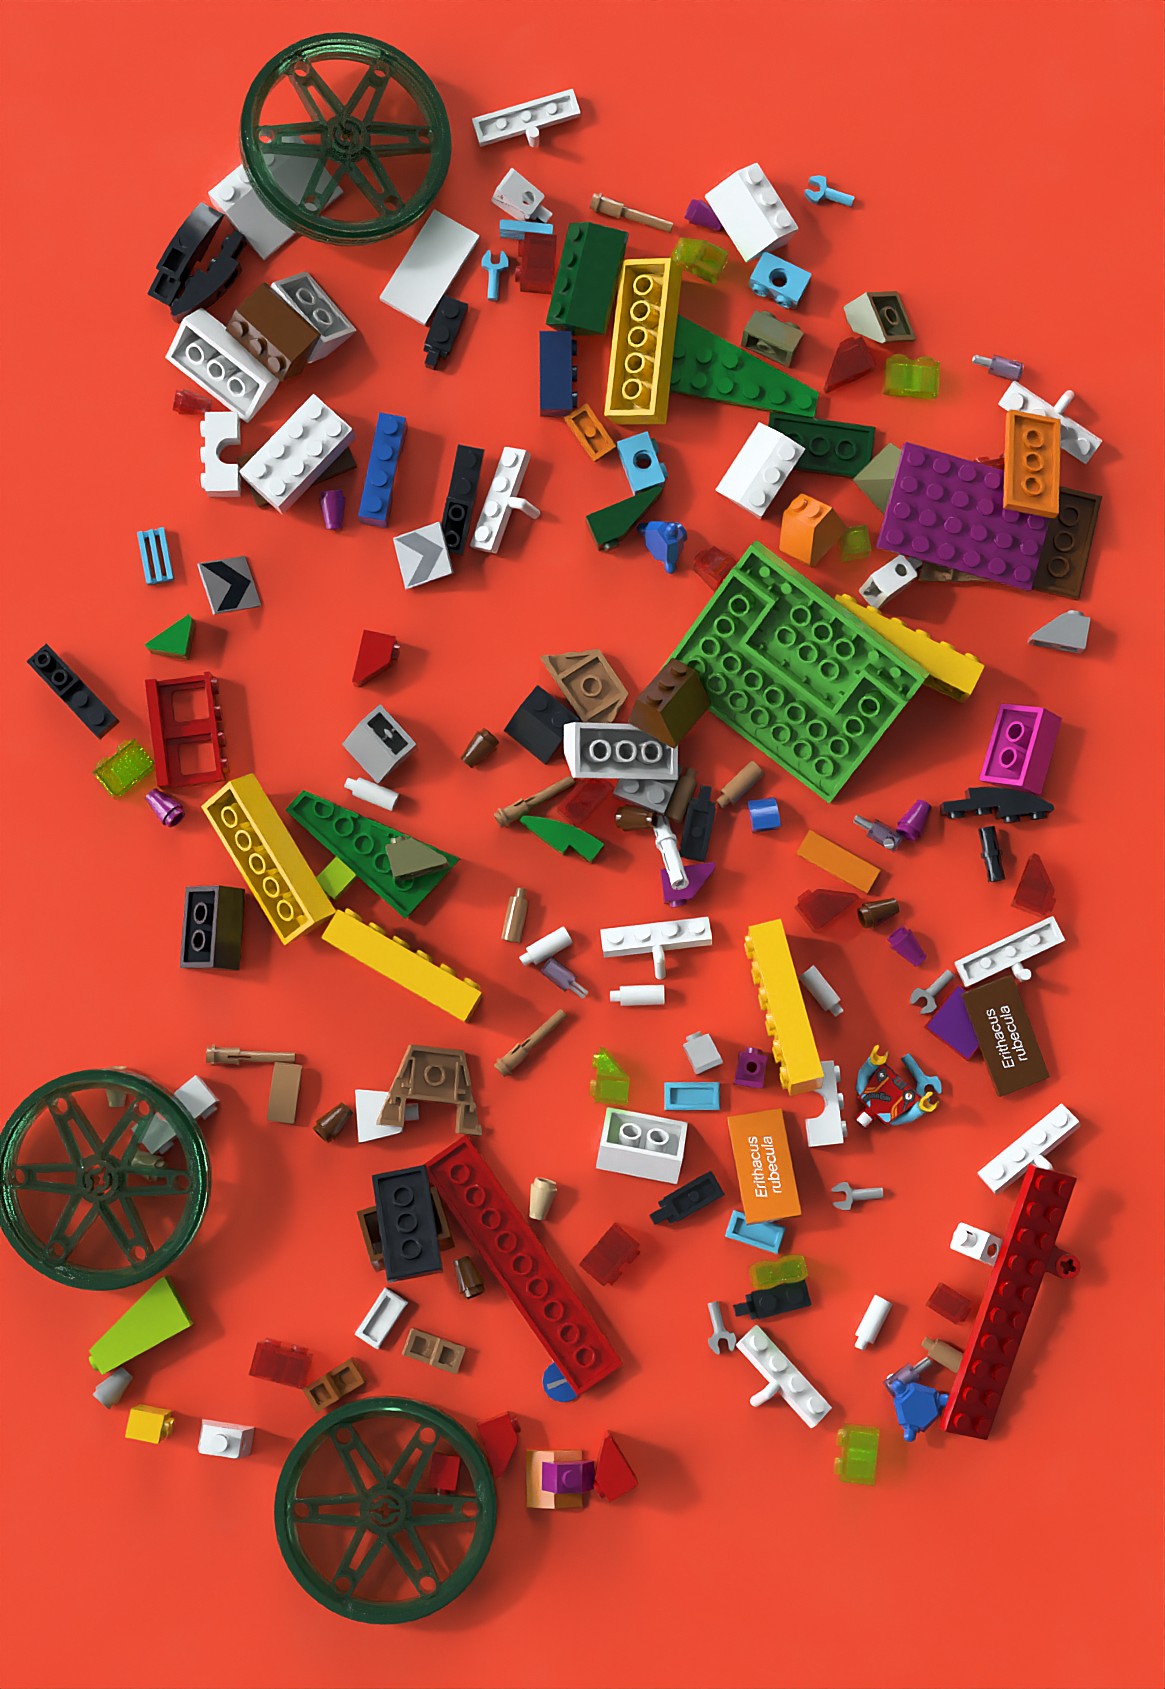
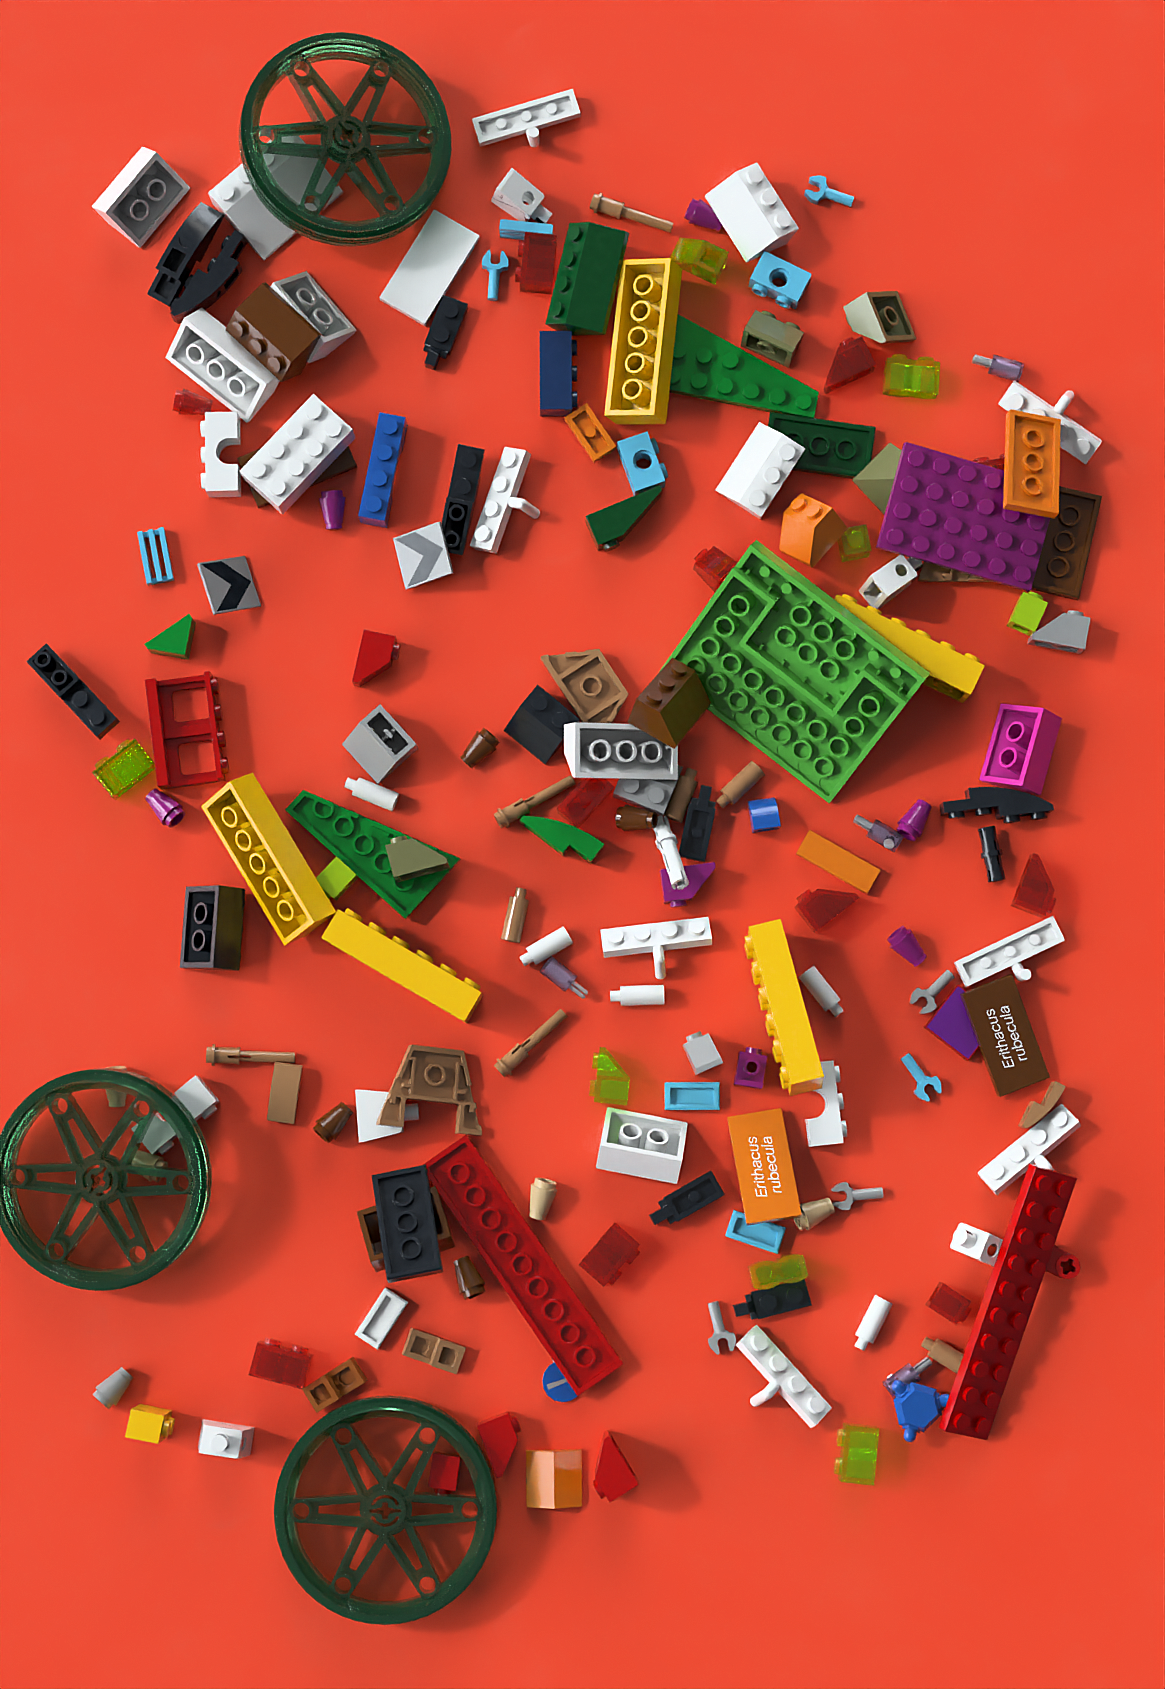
lime slope [89,1275,194,1375] -> none
magenta slope [542,1460,594,1494] -> none
blue rock [637,521,687,574] -> none
torso [854,1045,940,1129] -> none
reddish brown cone [857,897,900,929] -> none
none -> white slope [92,147,190,248]
none -> tan cone [793,1198,835,1230]
none -> lime brick [1006,591,1048,636]
none -> medium nougat slope [1018,1081,1066,1128]

